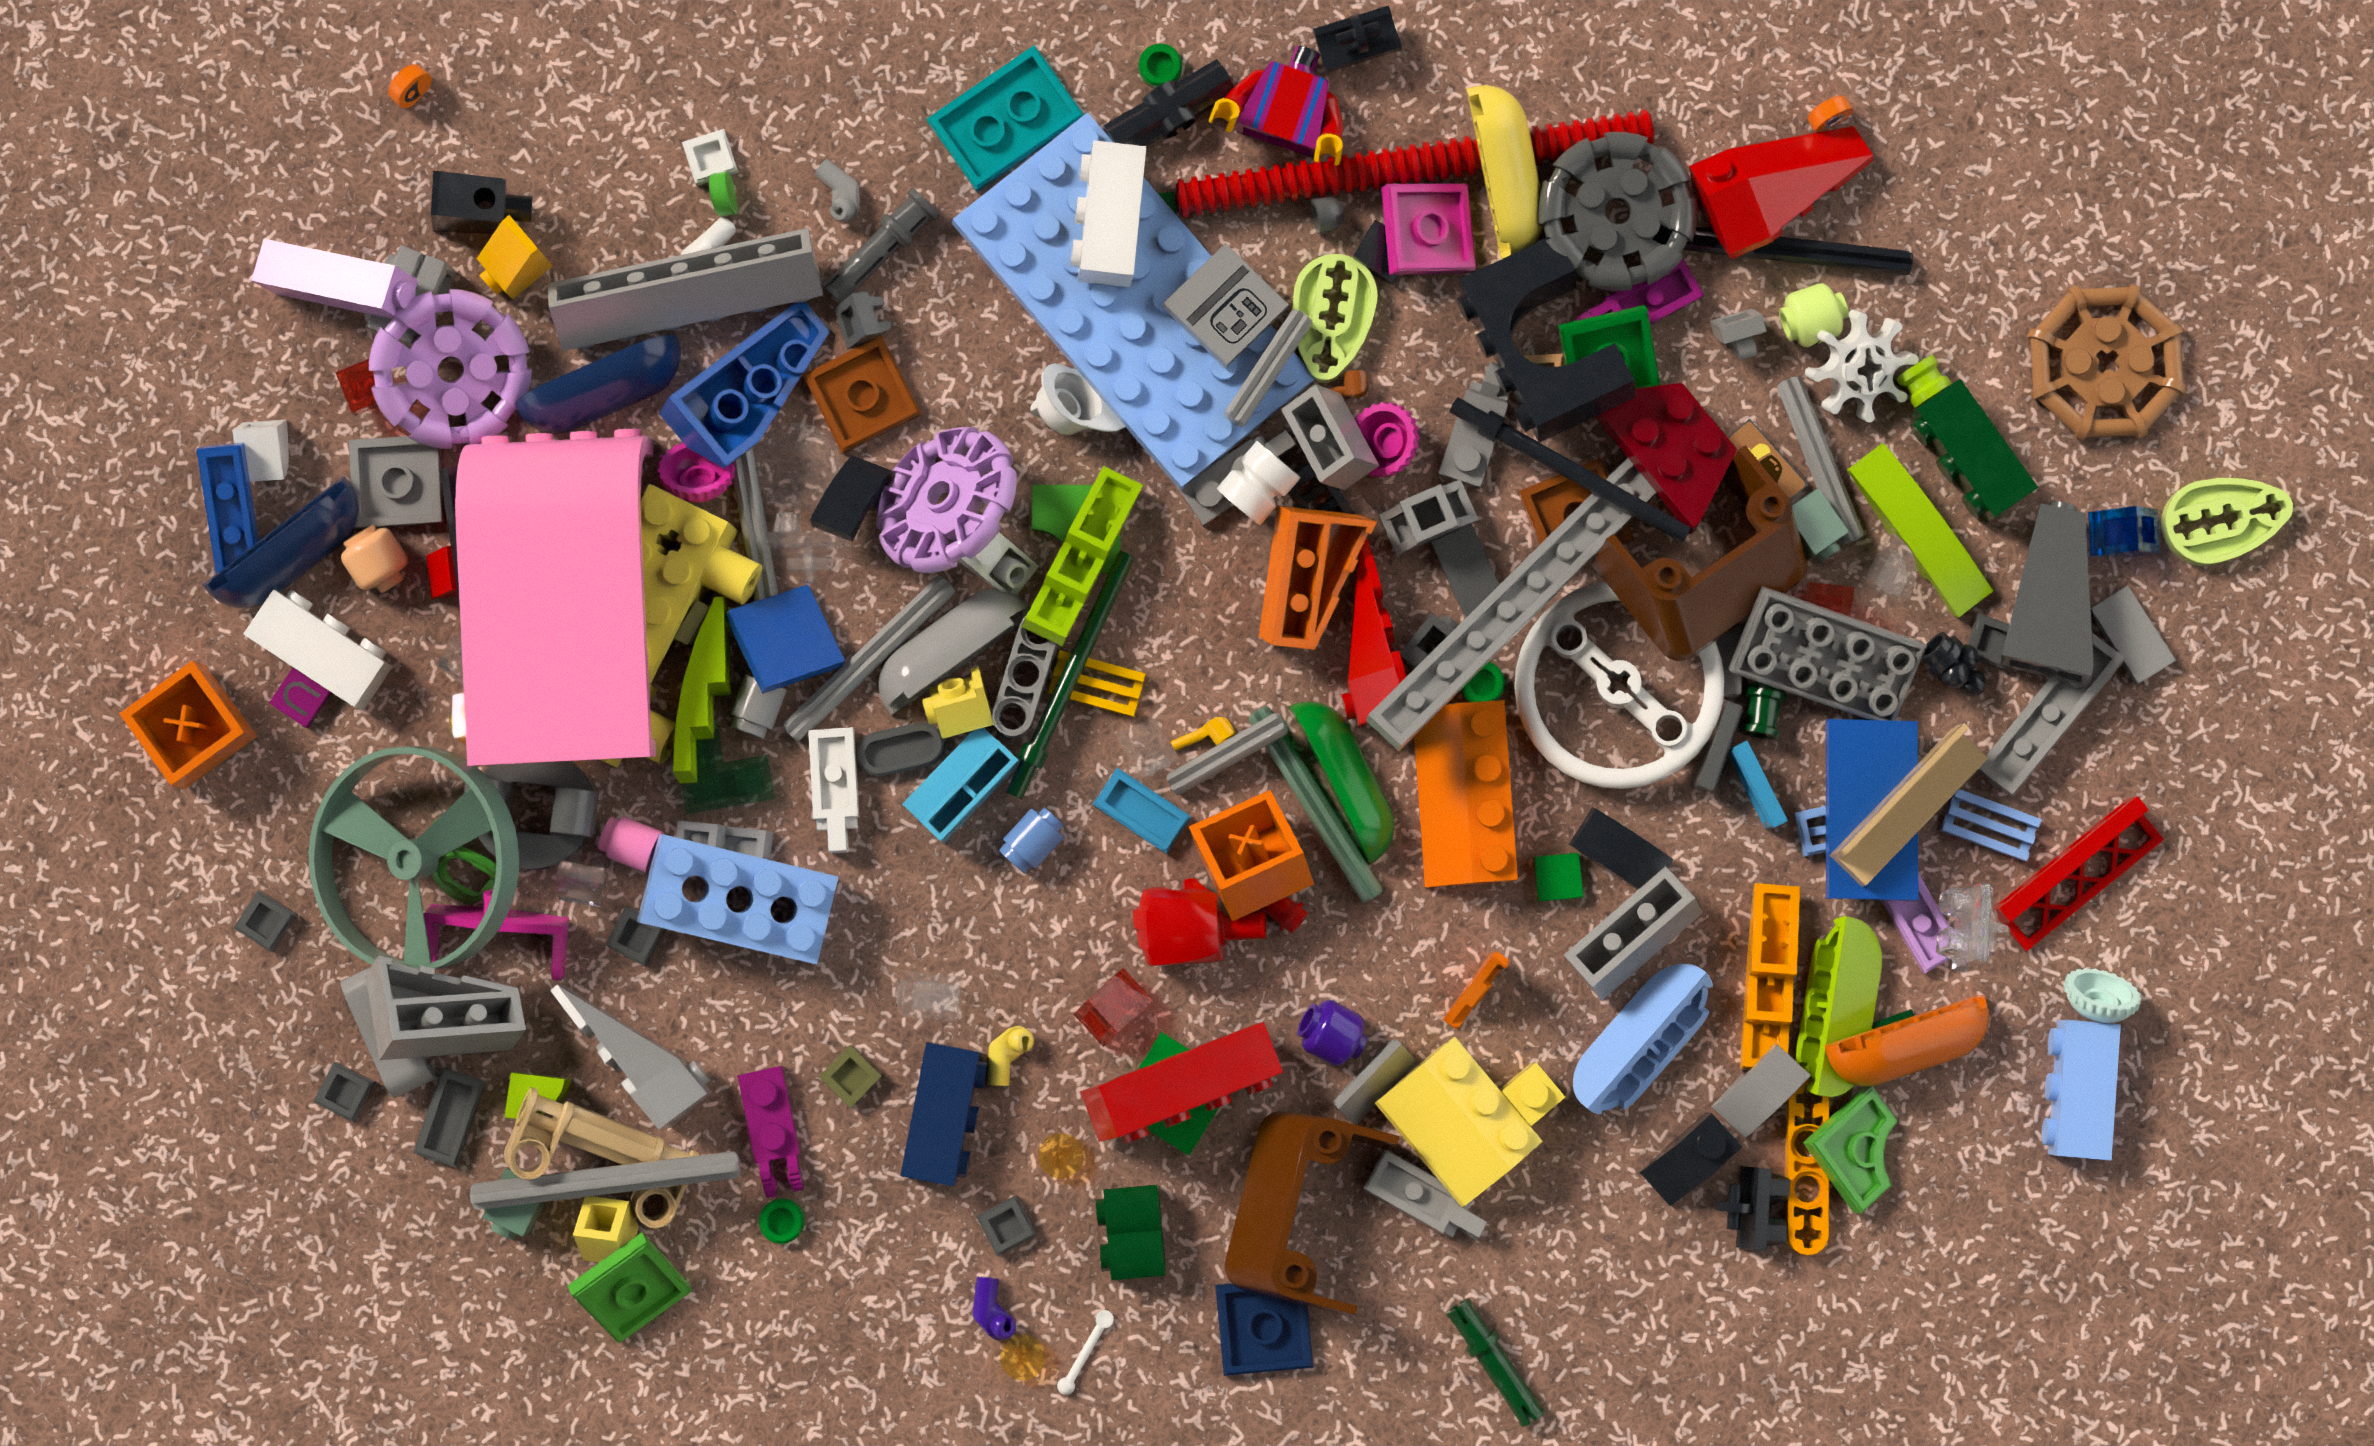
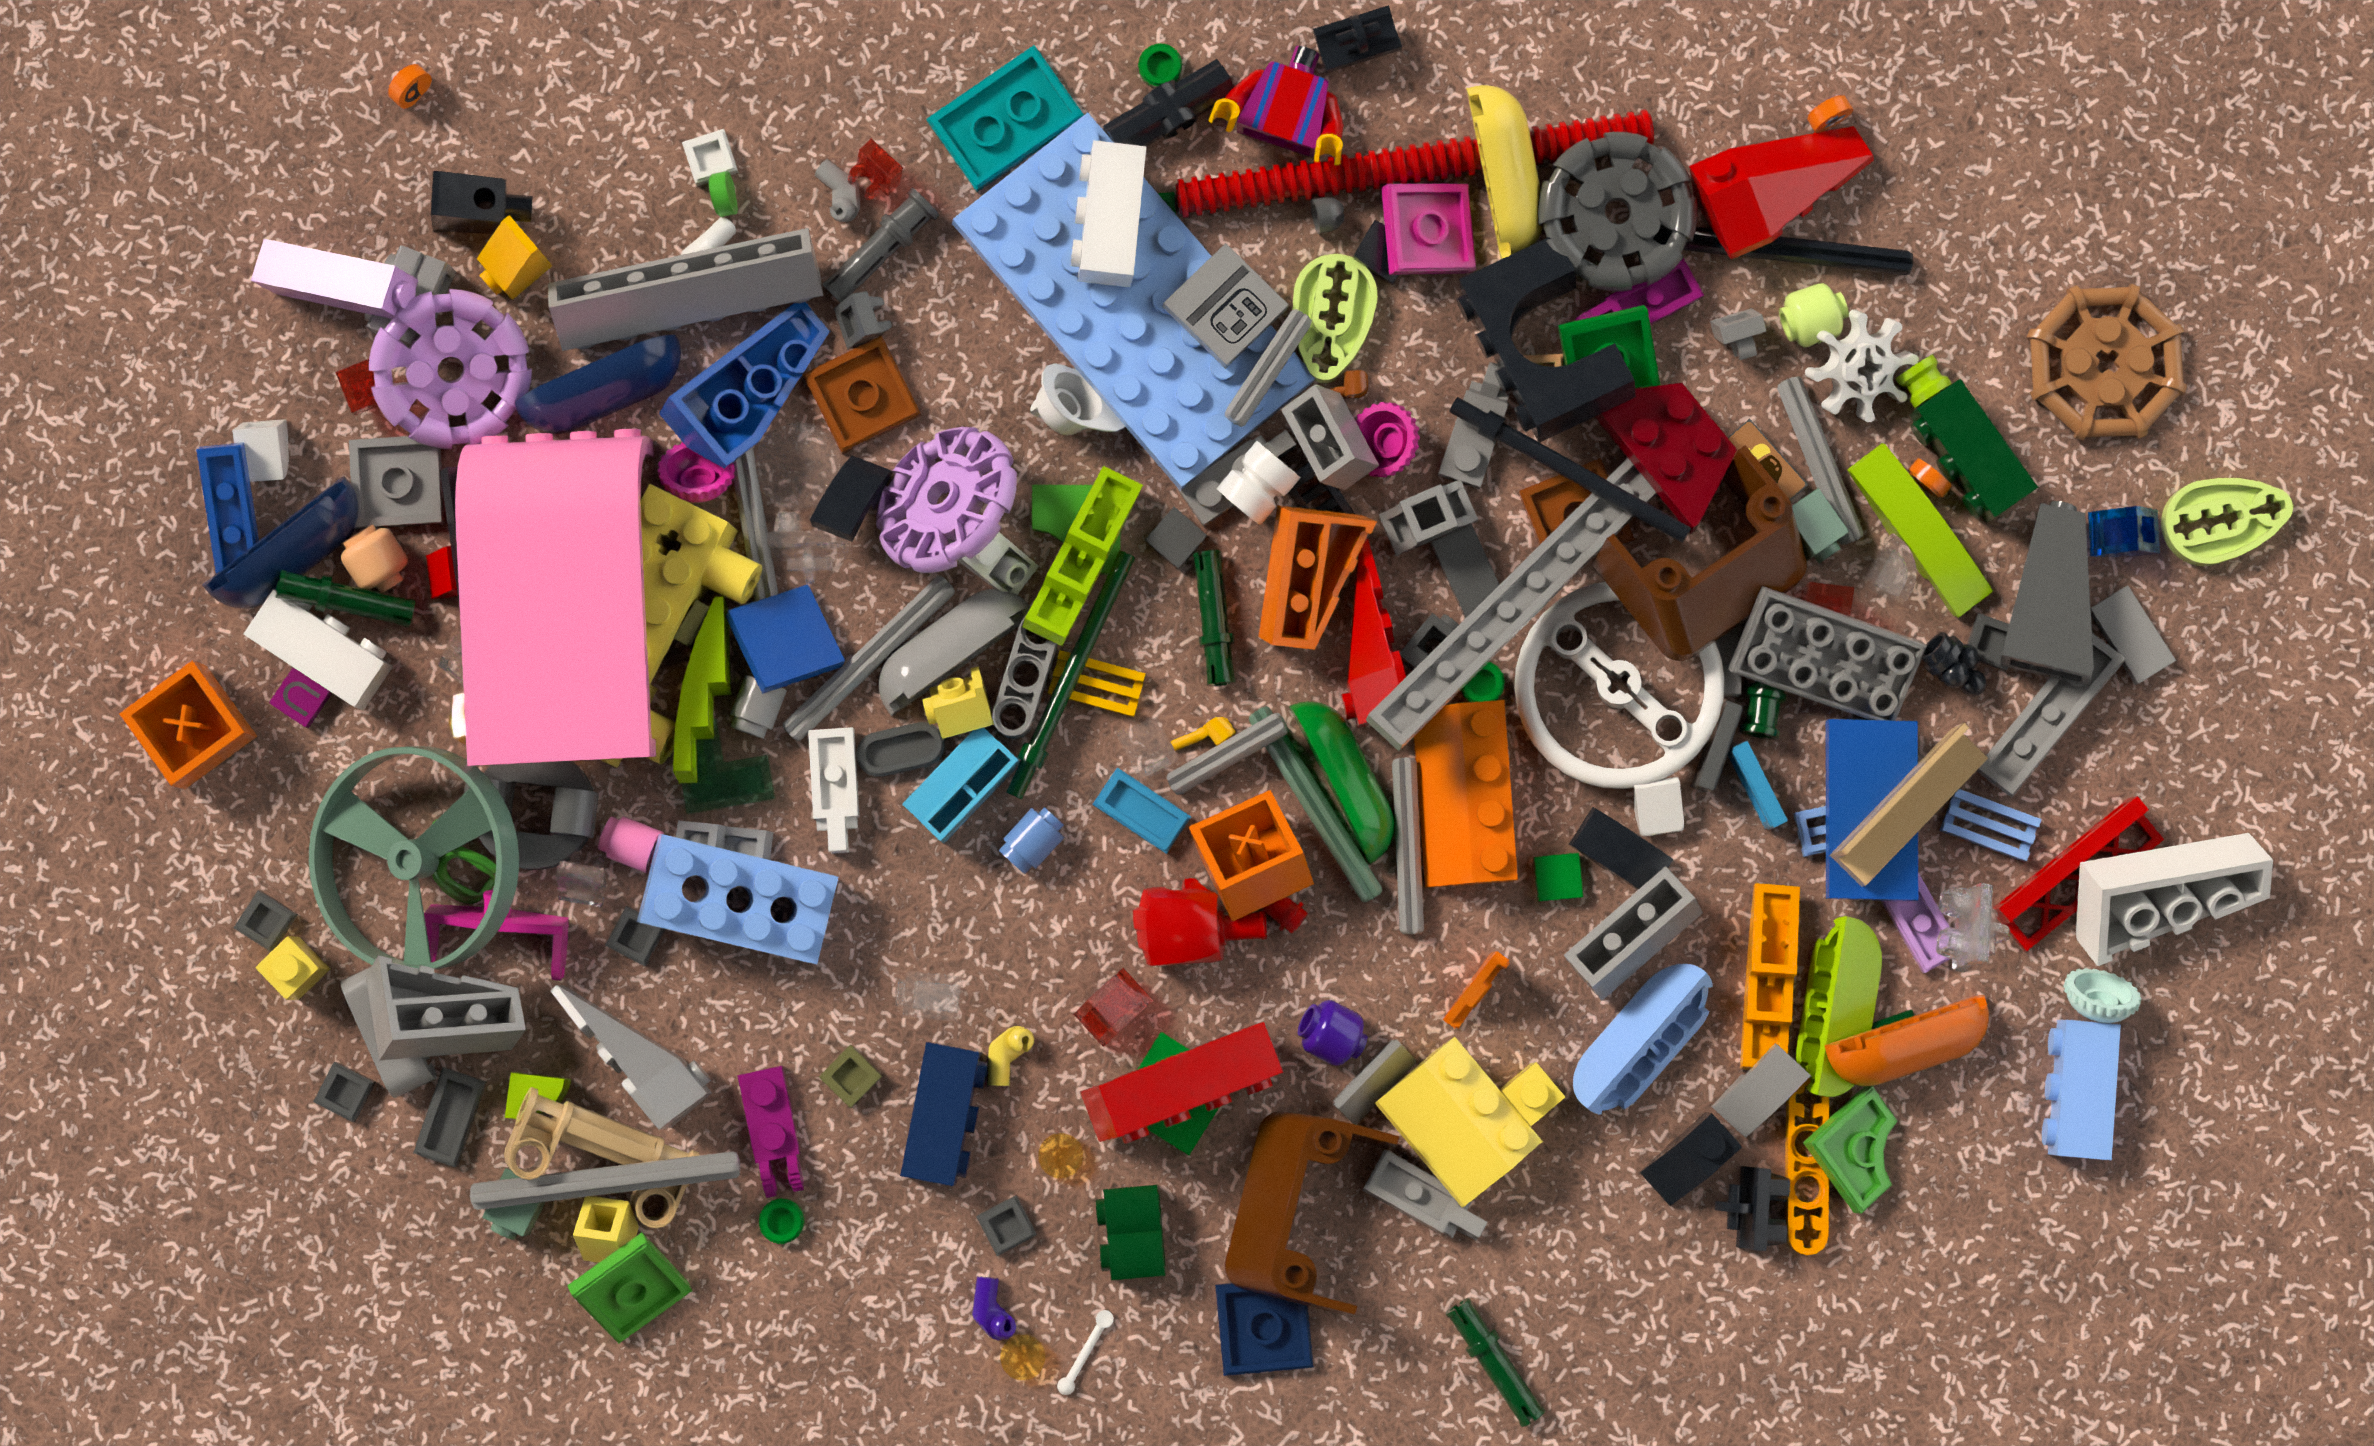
none -> light yellow brick [255,936,330,1000]
none -> dark green pin [275,570,415,628]
none -> clear red tile [848,138,903,200]
none -> dark grey tile [1145,507,1207,570]
none -> dark green pin [1193,550,1236,687]
none -> light grey axle [1392,757,1424,934]
none -> white slope [1634,777,1684,837]
none -> orange tile [1907,458,1952,499]
none -> white wedge [2076,833,2273,966]

